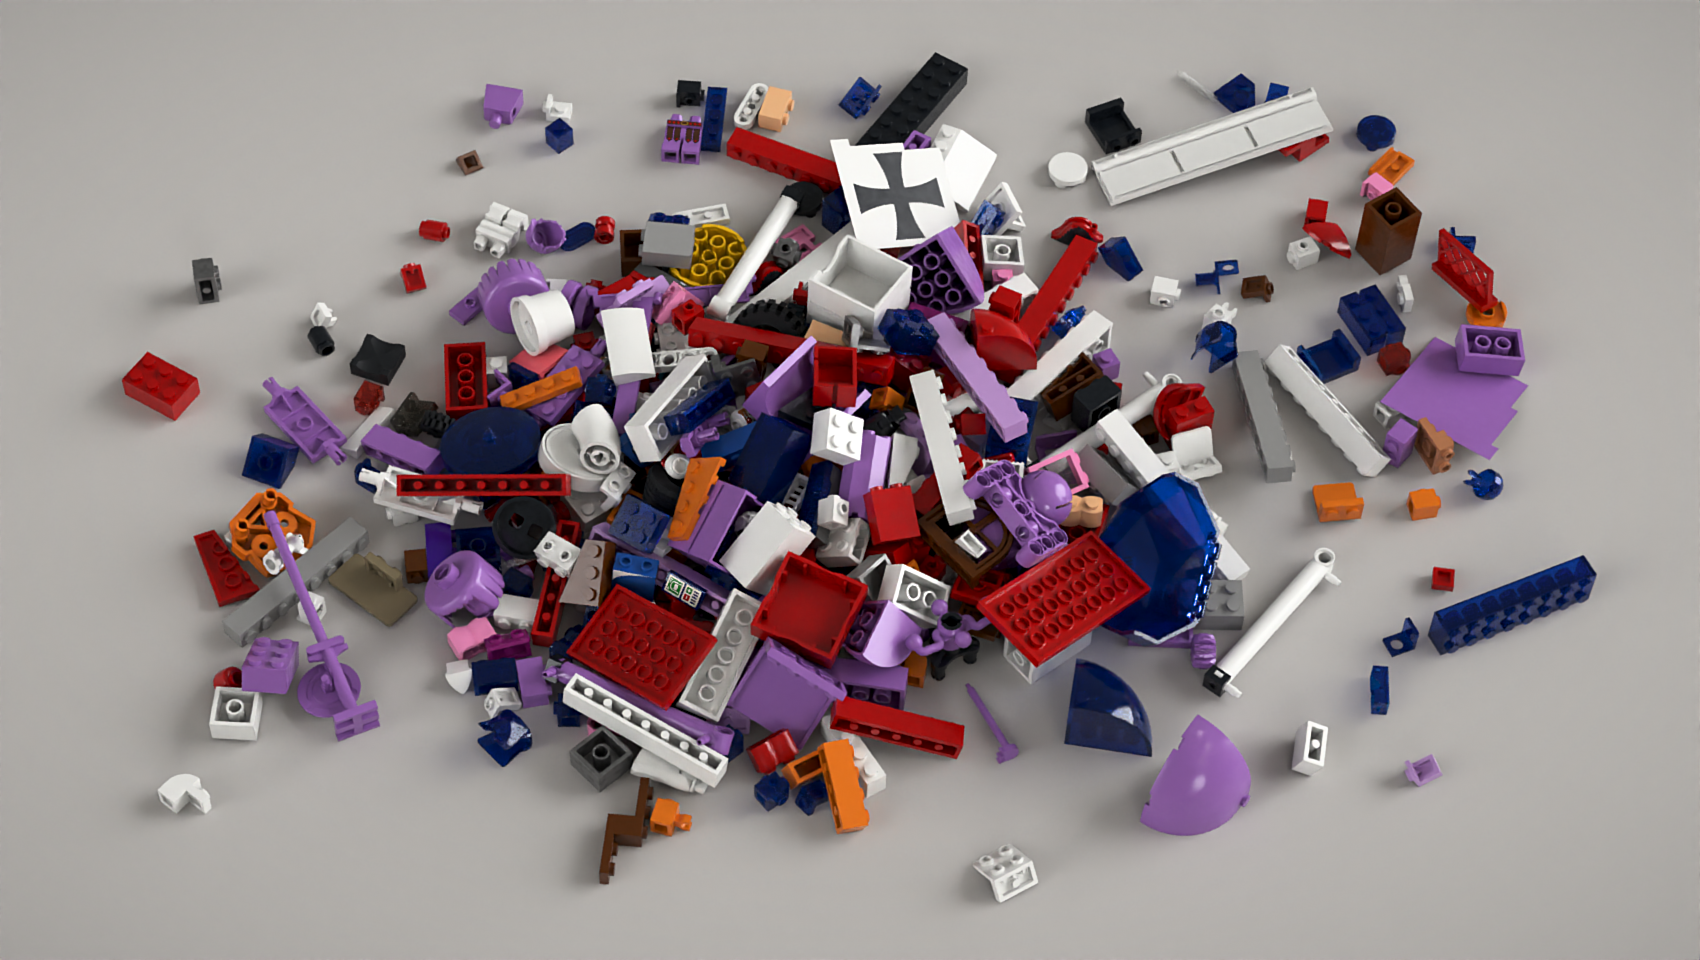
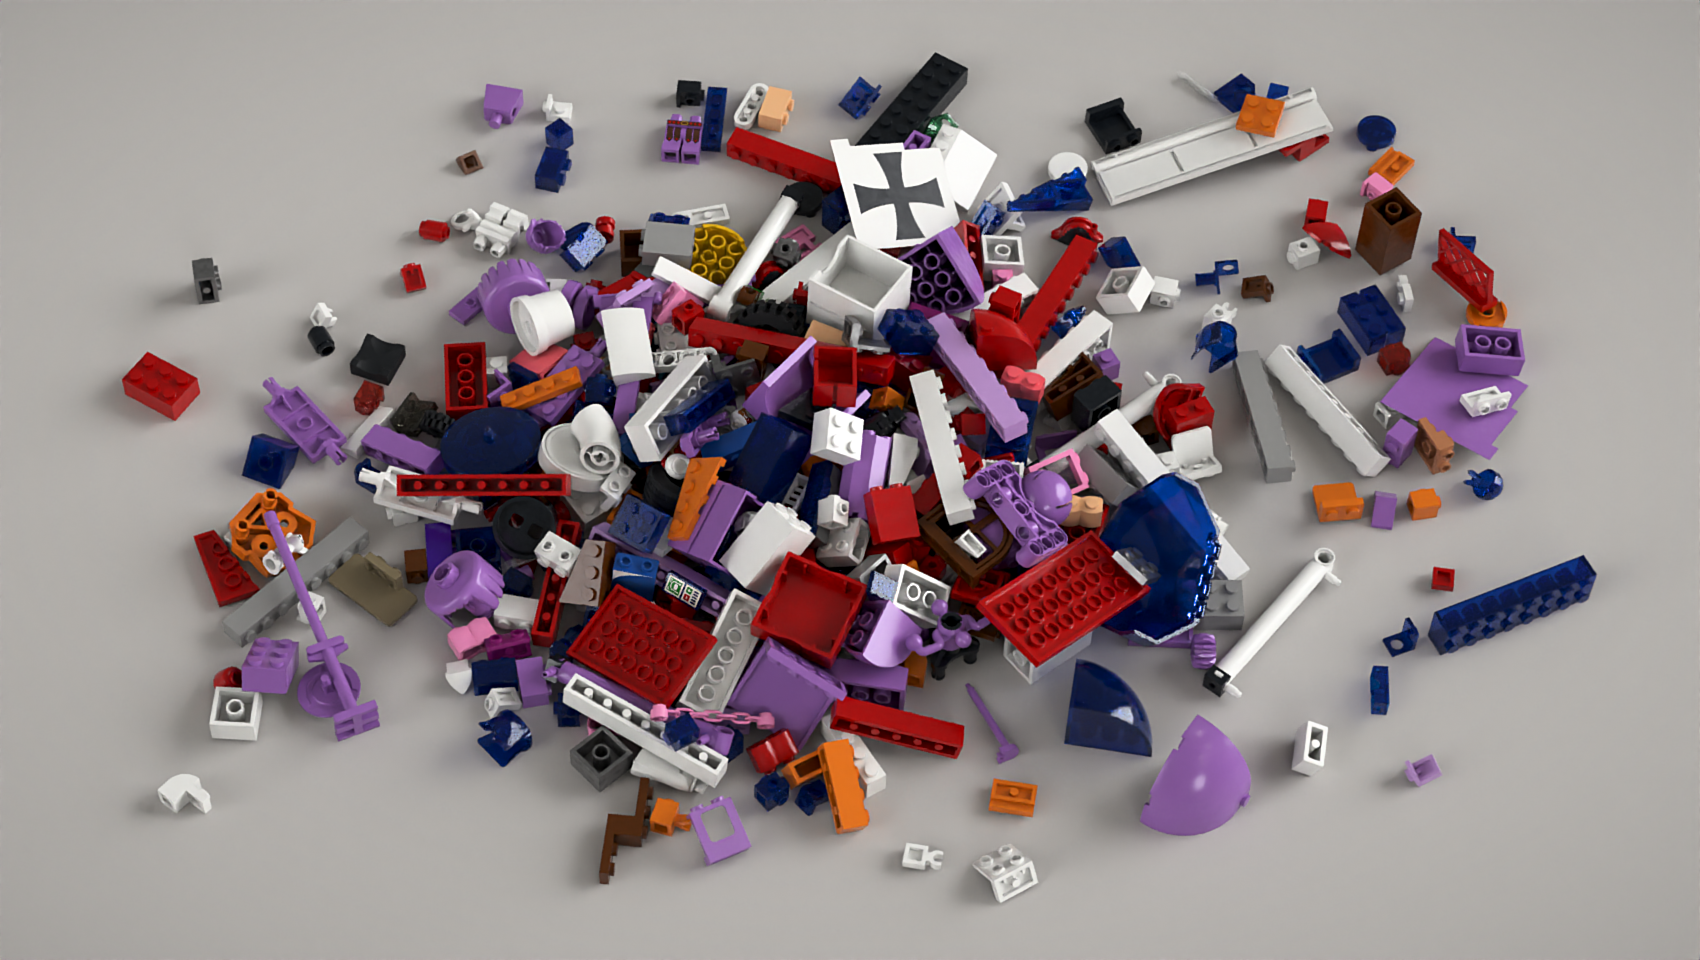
none -> white piece [451,208,482,232]
none -> clear blue brick [535,146,572,193]
none -> clear blue brick [560,224,608,272]
none -> bright pink piece [650,704,775,729]
none -> white tile [651,256,722,305]
none -> clear blue brick [663,712,700,752]
none -> medium lavender window [686,796,752,866]
none -> reddish brown leg [736,285,765,307]
none -> slope [866,570,899,603]
none -> white plate [902,843,943,870]
none -> clear green bracket [923,113,959,145]
none -> orange plate [989,778,1038,817]
none -> coral brick [1000,366,1045,405]
none -> clear blue wedge [1006,167,1093,212]
none -> white brick [1096,266,1155,315]
none -> flat silver plate [1112,547,1161,586]
none -> orange plate [1236,94,1285,138]
none -> medium lavender slope [1371,491,1397,530]
none -> white bracket [1459,386,1512,417]

